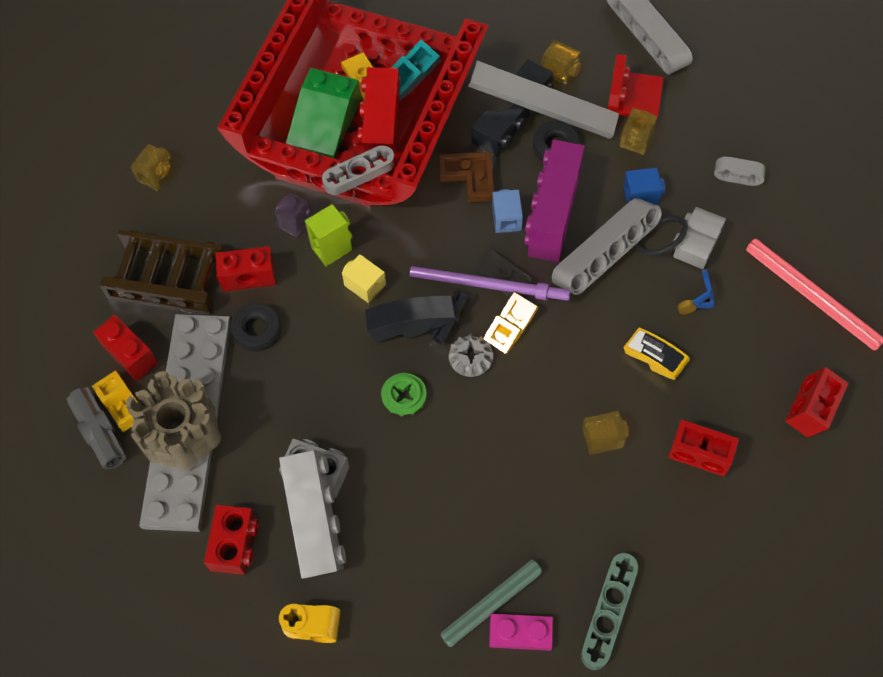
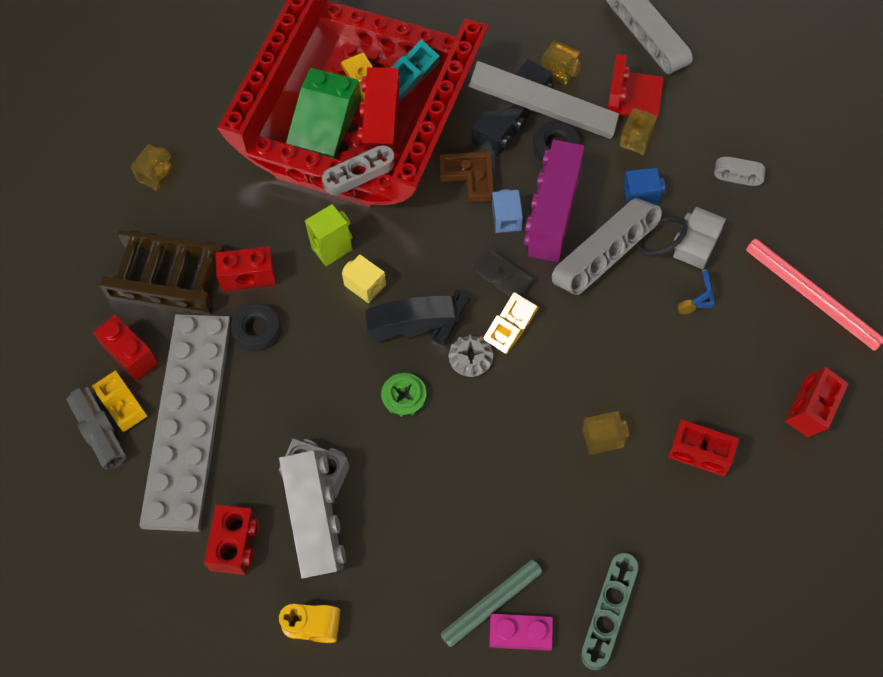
dark tan piece [126,371,221,470] -> none
clear purple brick [275,192,311,237] -> none
medium lavender bar [410,266,571,301] -> none
slope [624,327,690,380] -> none

